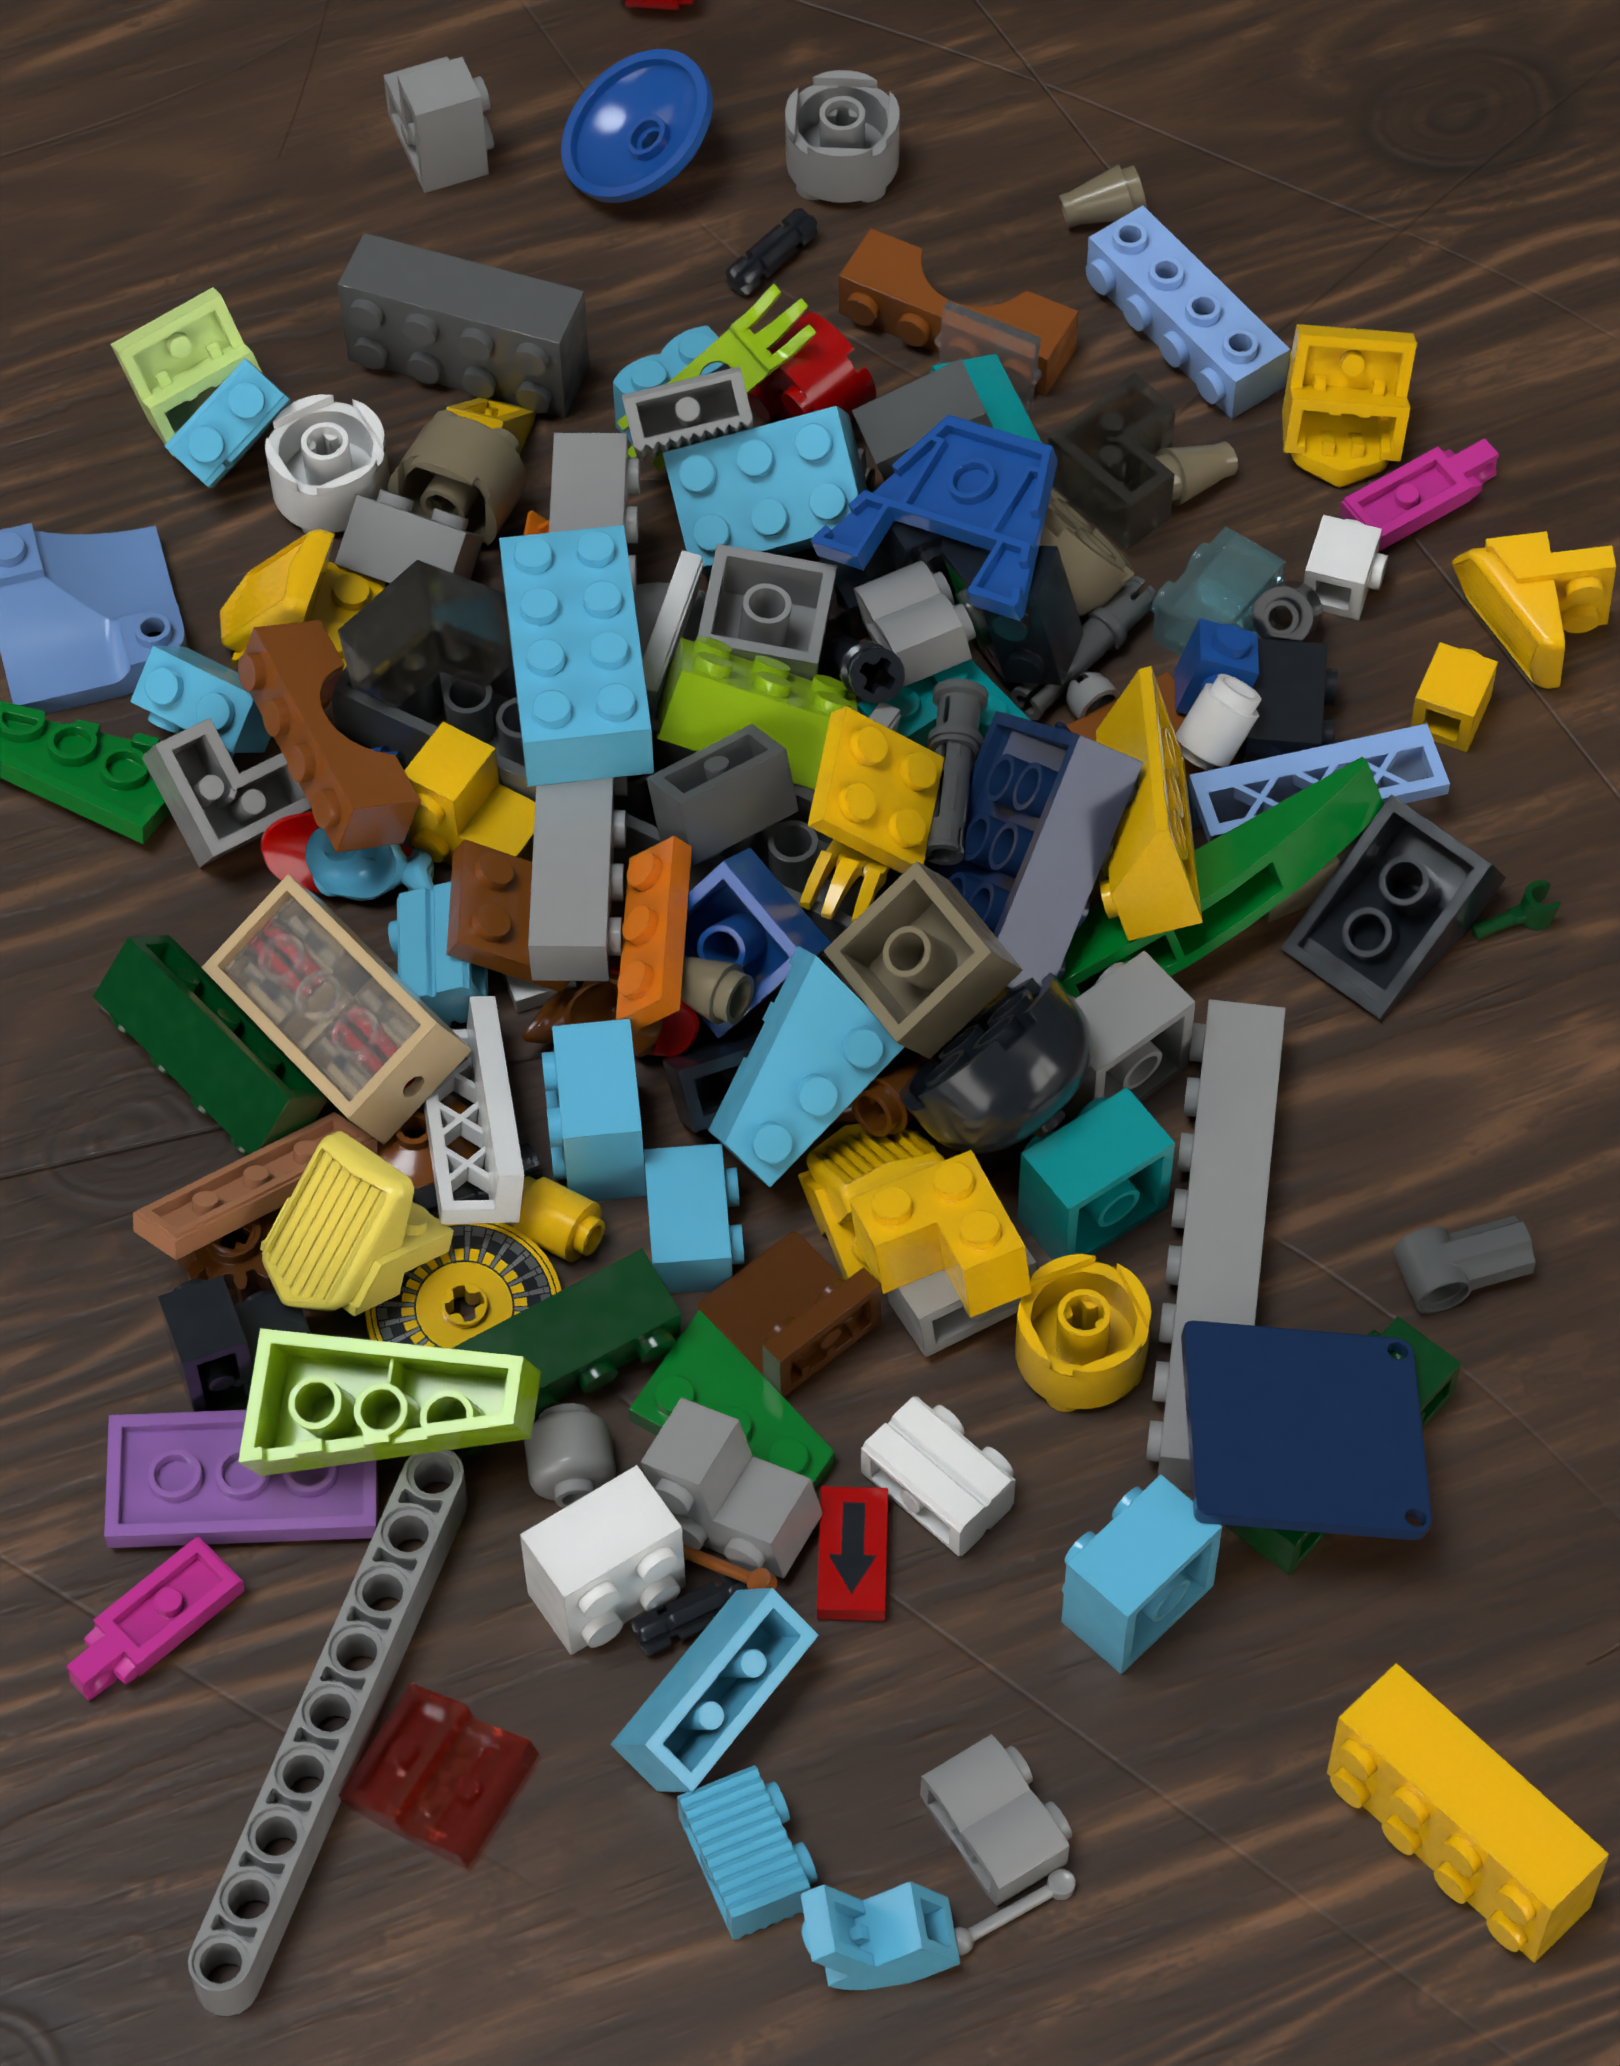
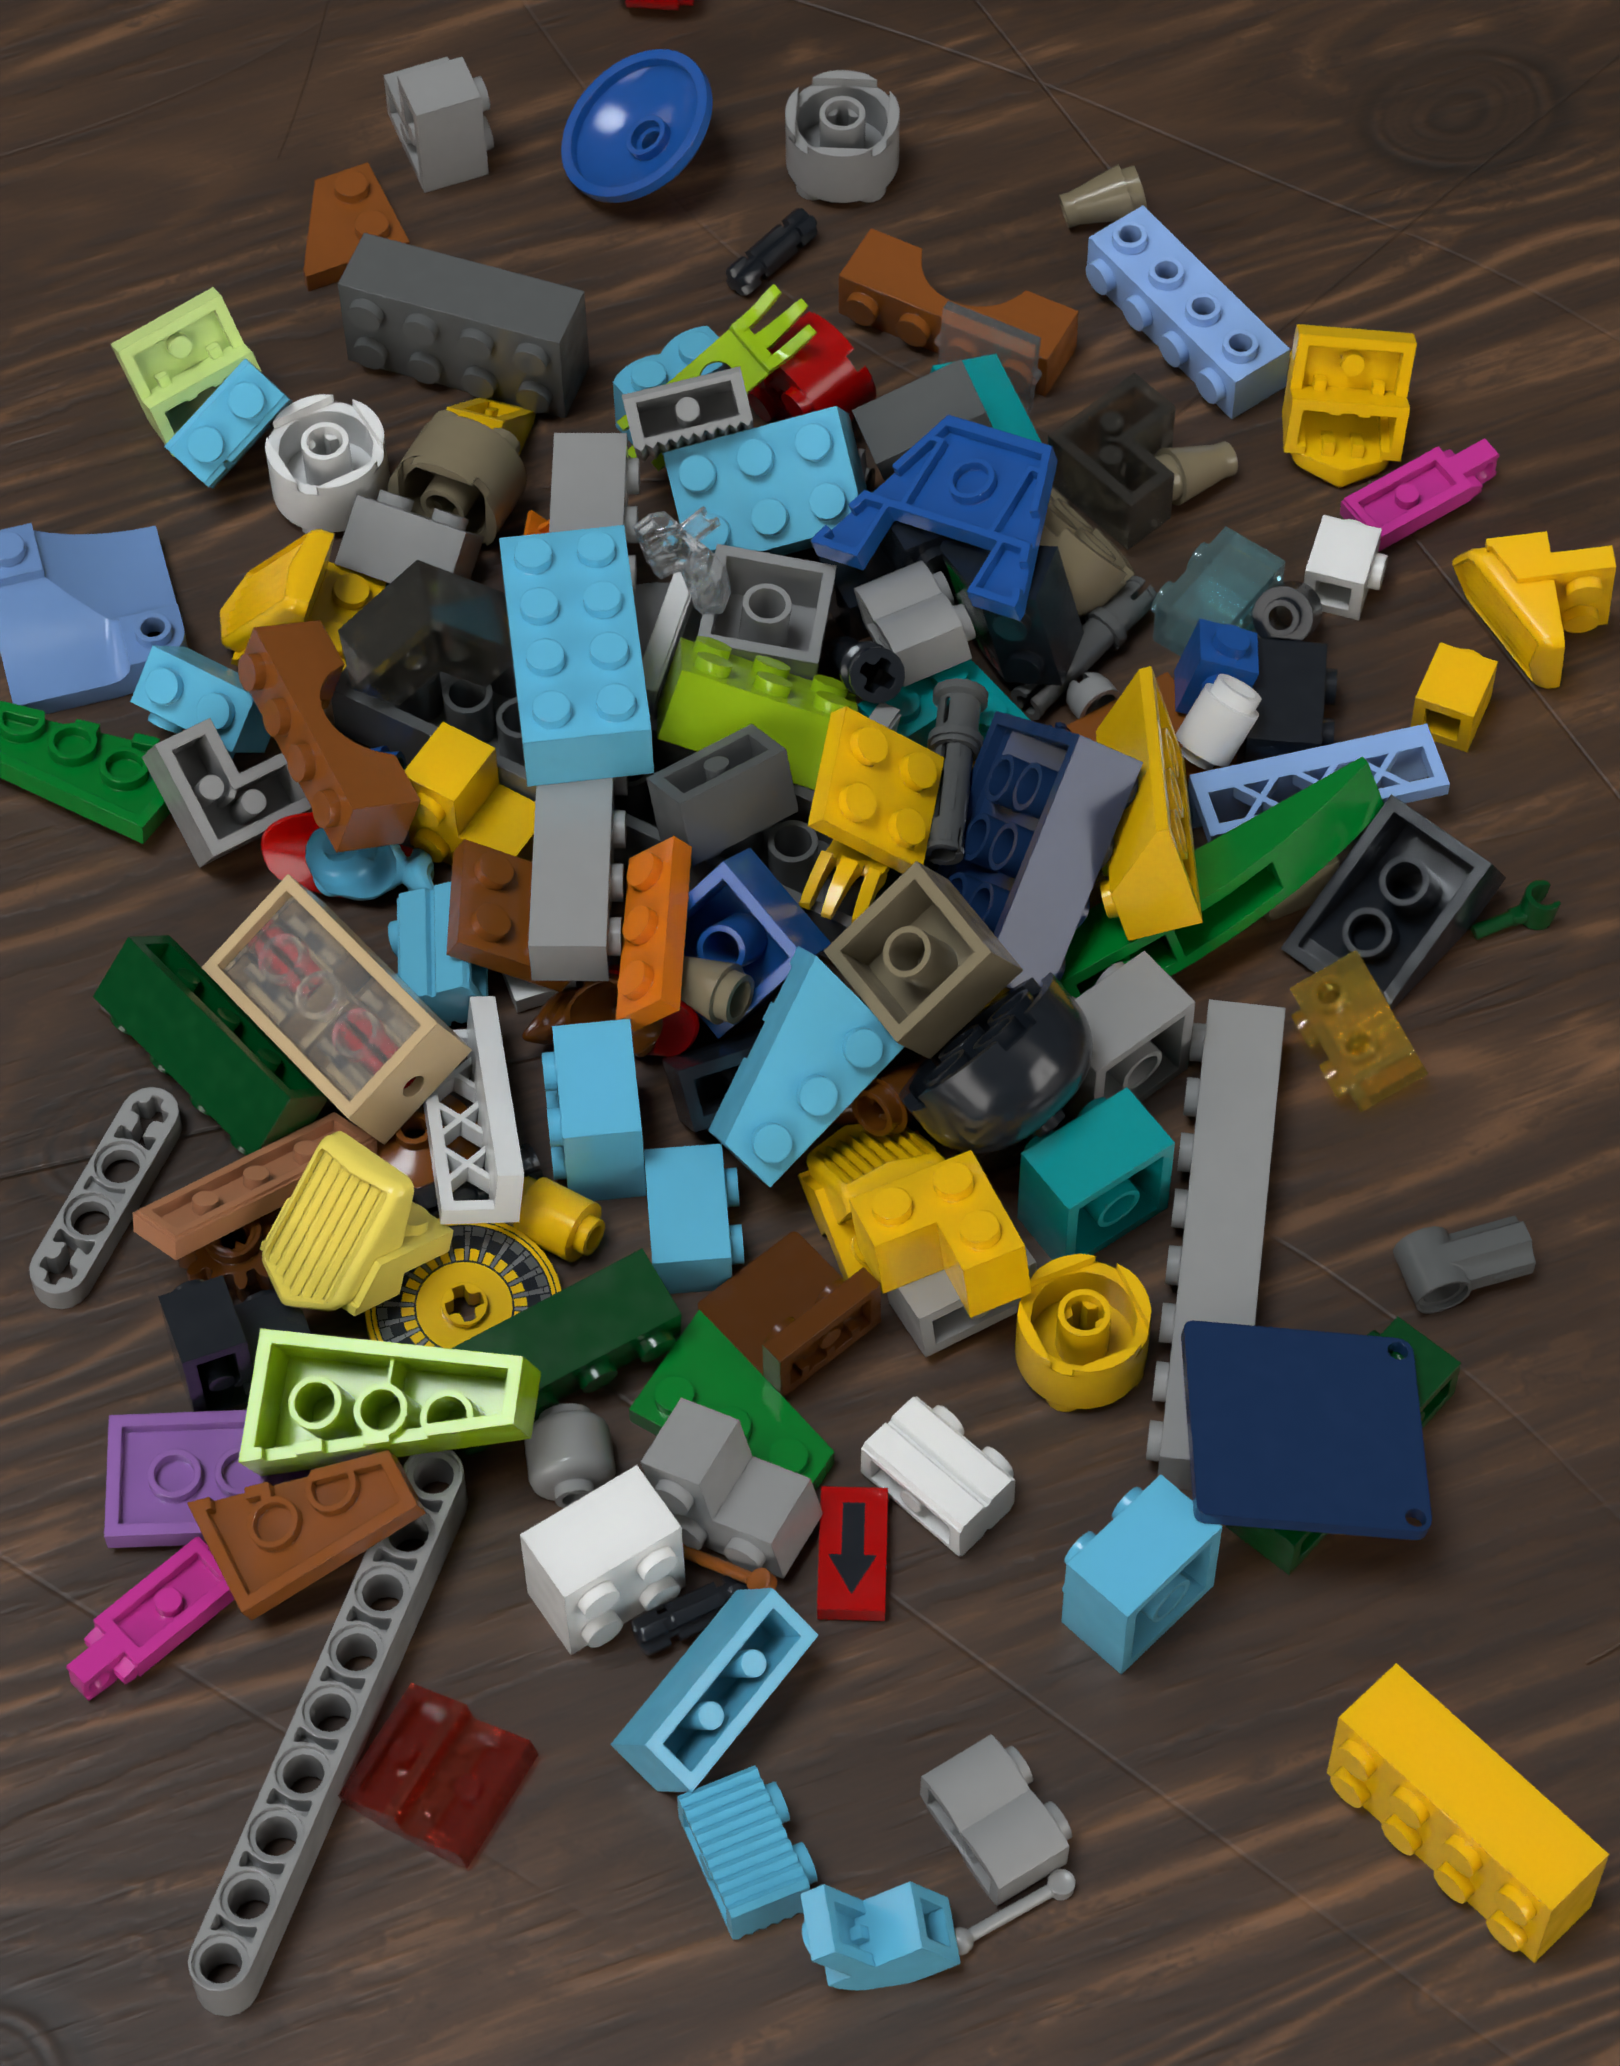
none -> light grey beam [29,1087,182,1309]
none -> dark orange wing [187,1450,426,1621]
none -> dark orange wing [303,162,410,292]
none -> clear piece [633,506,731,614]
none -> clear yellow brick [1290,950,1428,1112]

